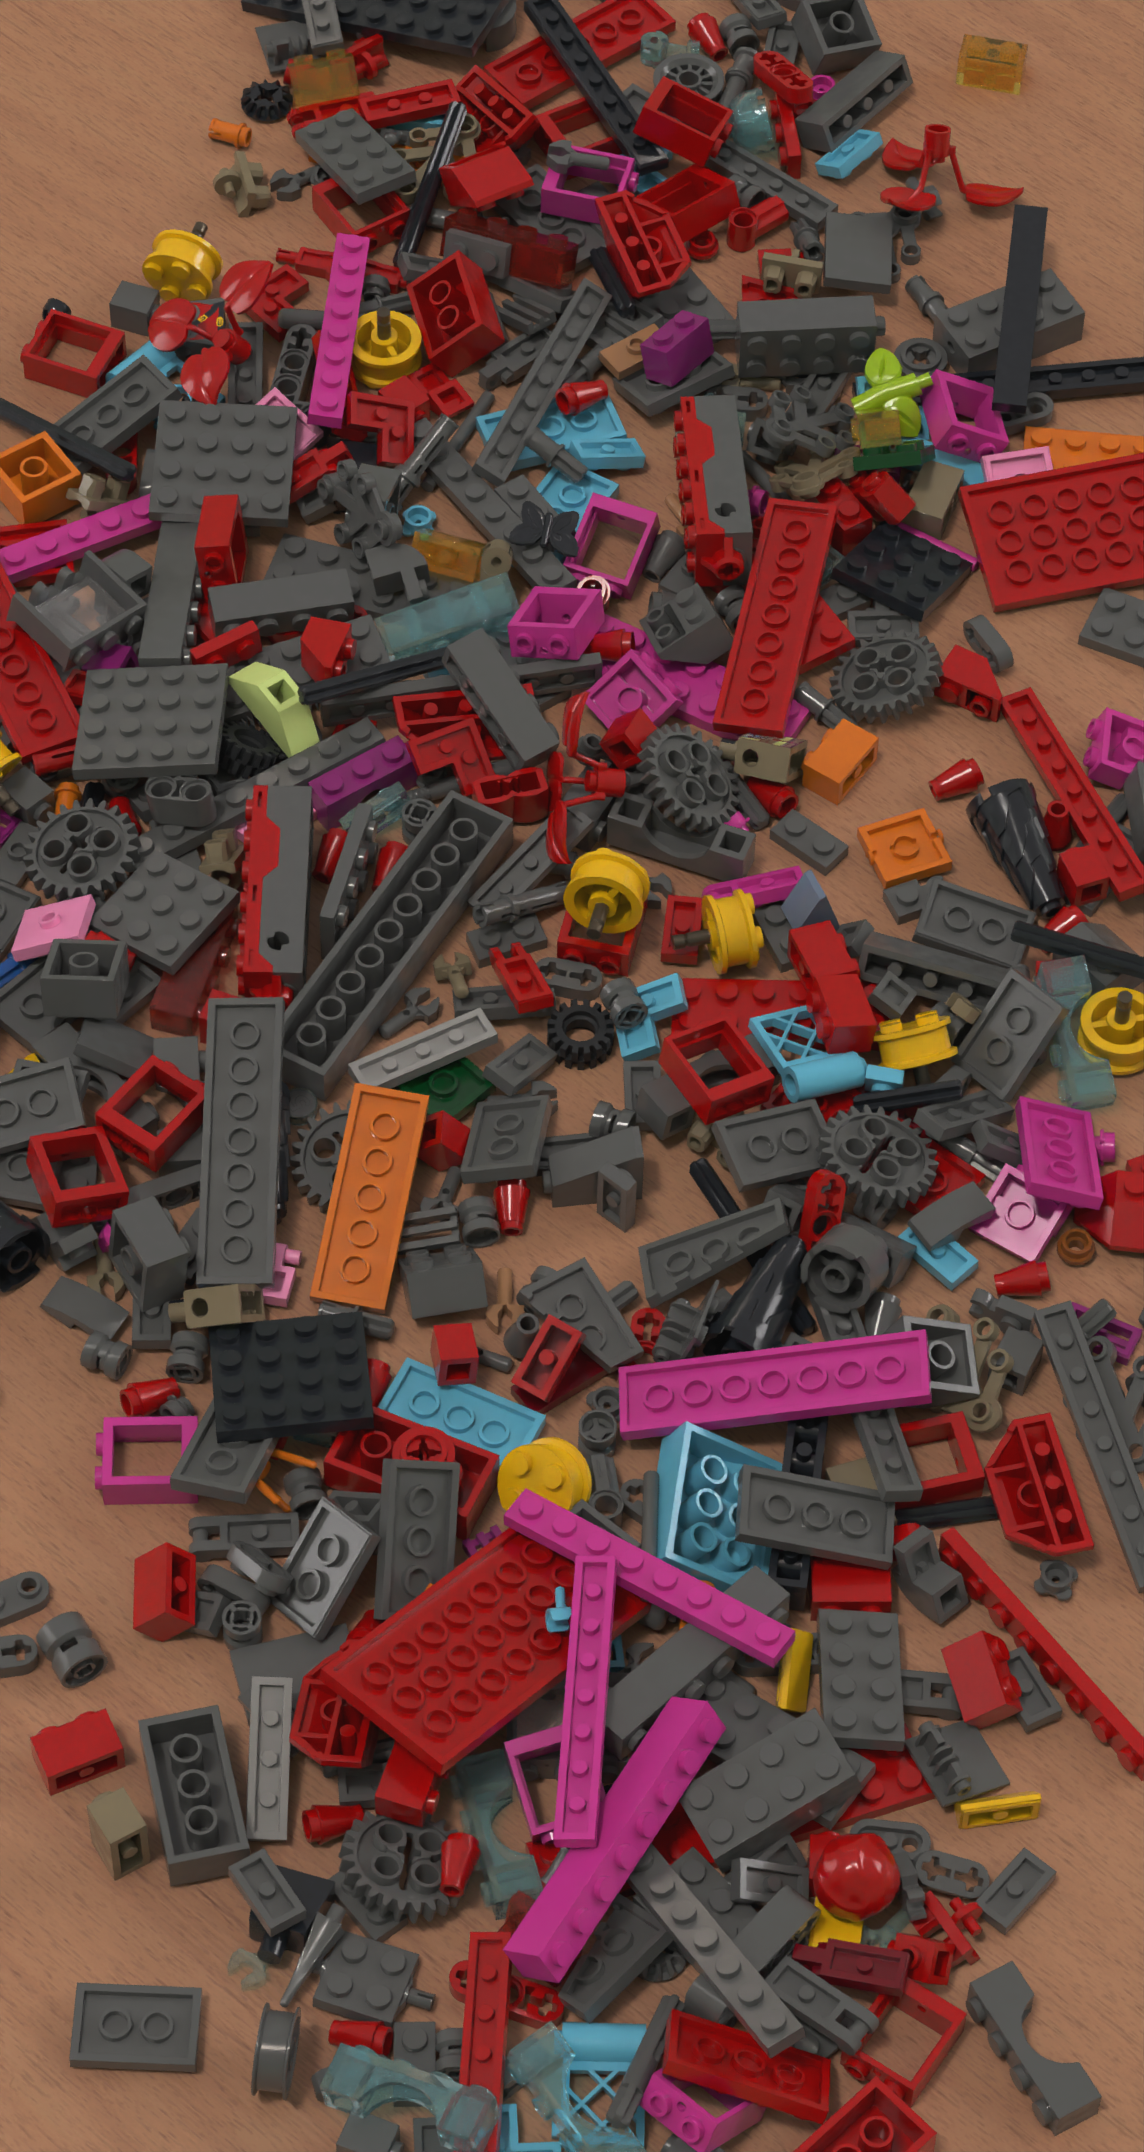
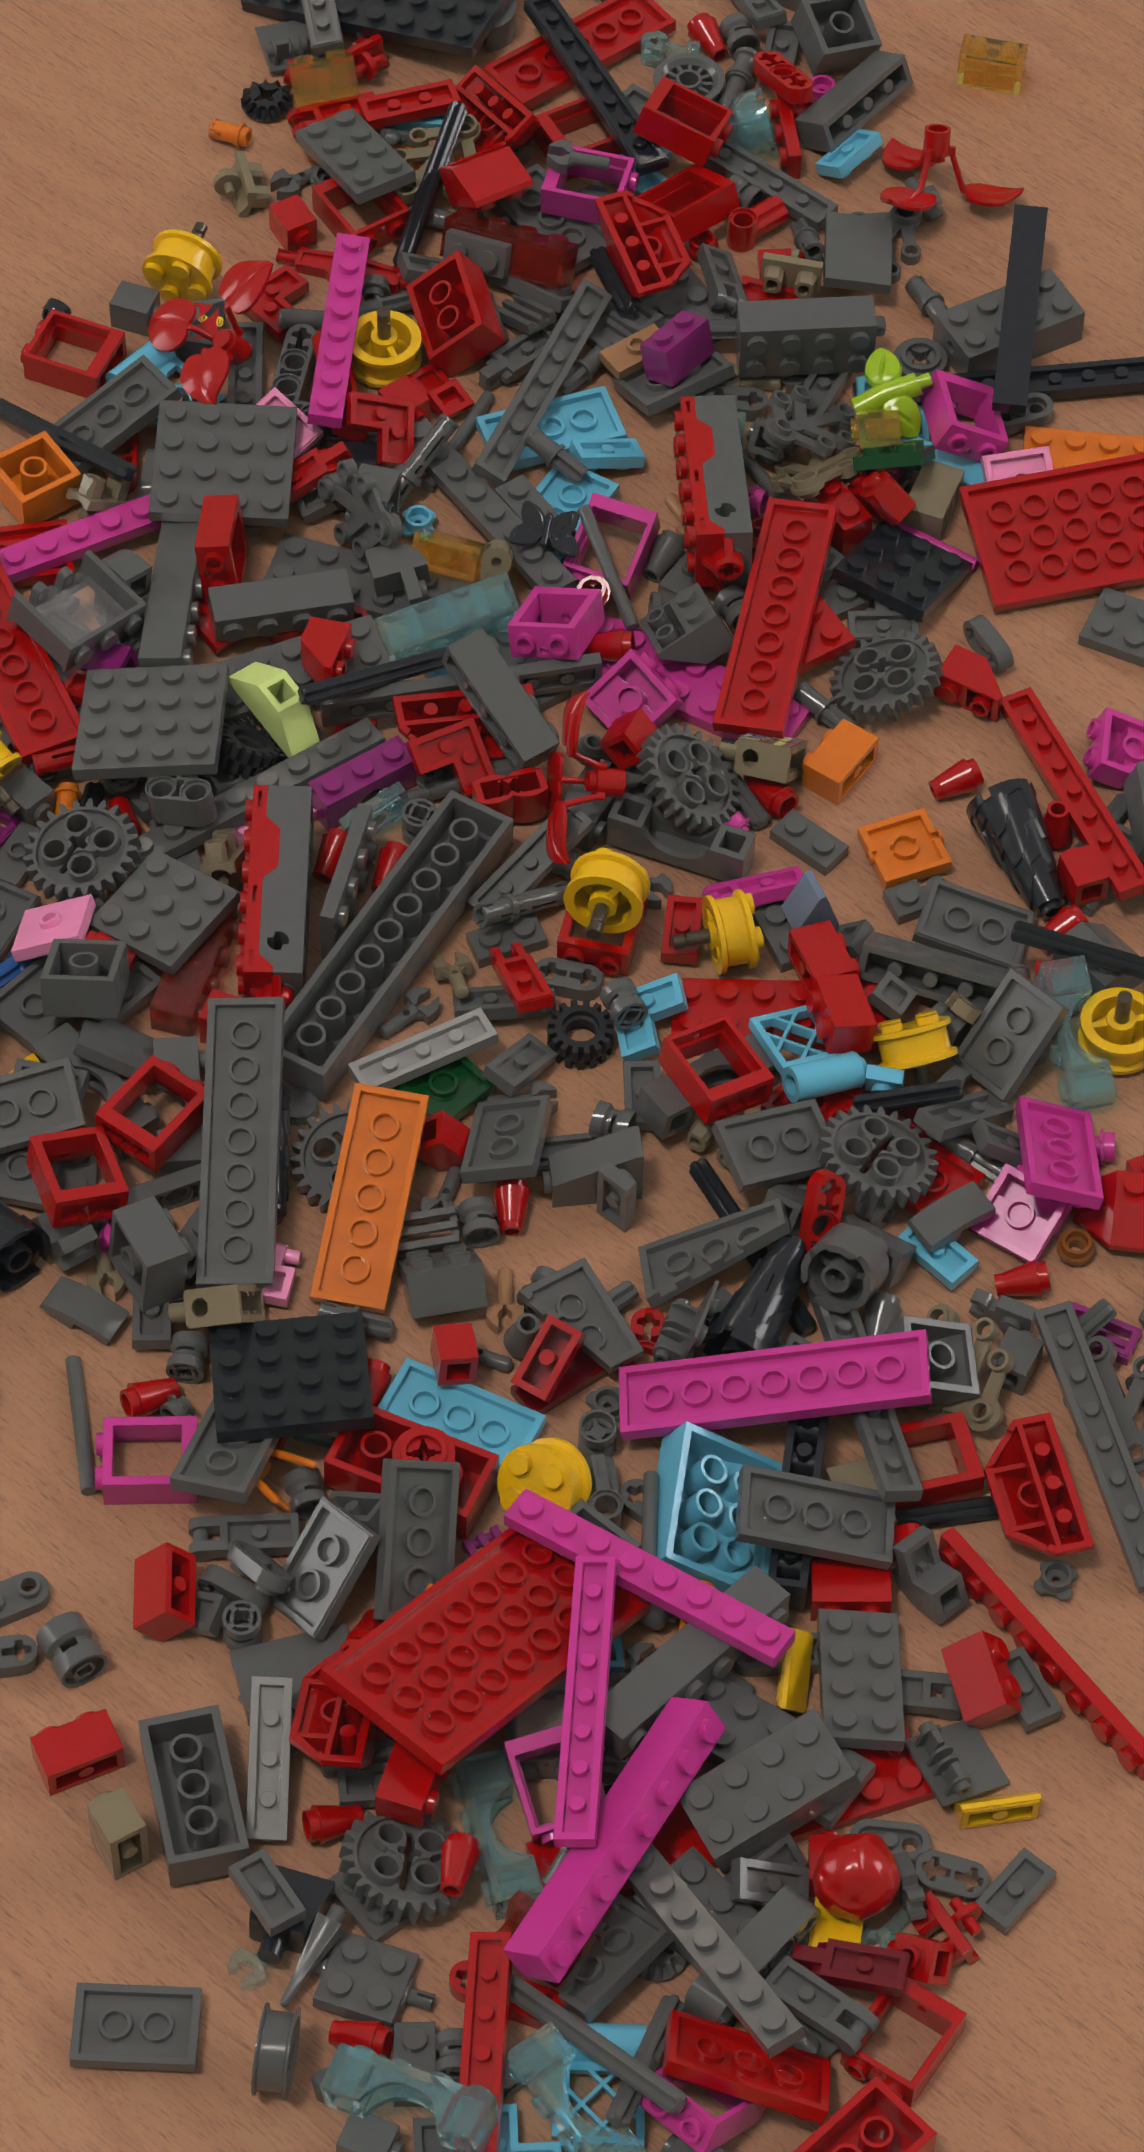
dark grey wheel [80,1330,133,1381] -> none
red plate [190,620,263,667] -> none
medium azure hand [545,1586,571,1632] -> none
red cone [555,379,608,416] -> none
dark grey arch [966,1961,1102,2136] -> none
none -> dark grey bar [65,1355,97,1496]
none -> red brick [269,194,317,252]
none -> dark grey axle [510,1975,687,2114]
none -> dark grey bar [577,505,639,631]
none -> dark grey plate [696,243,747,316]

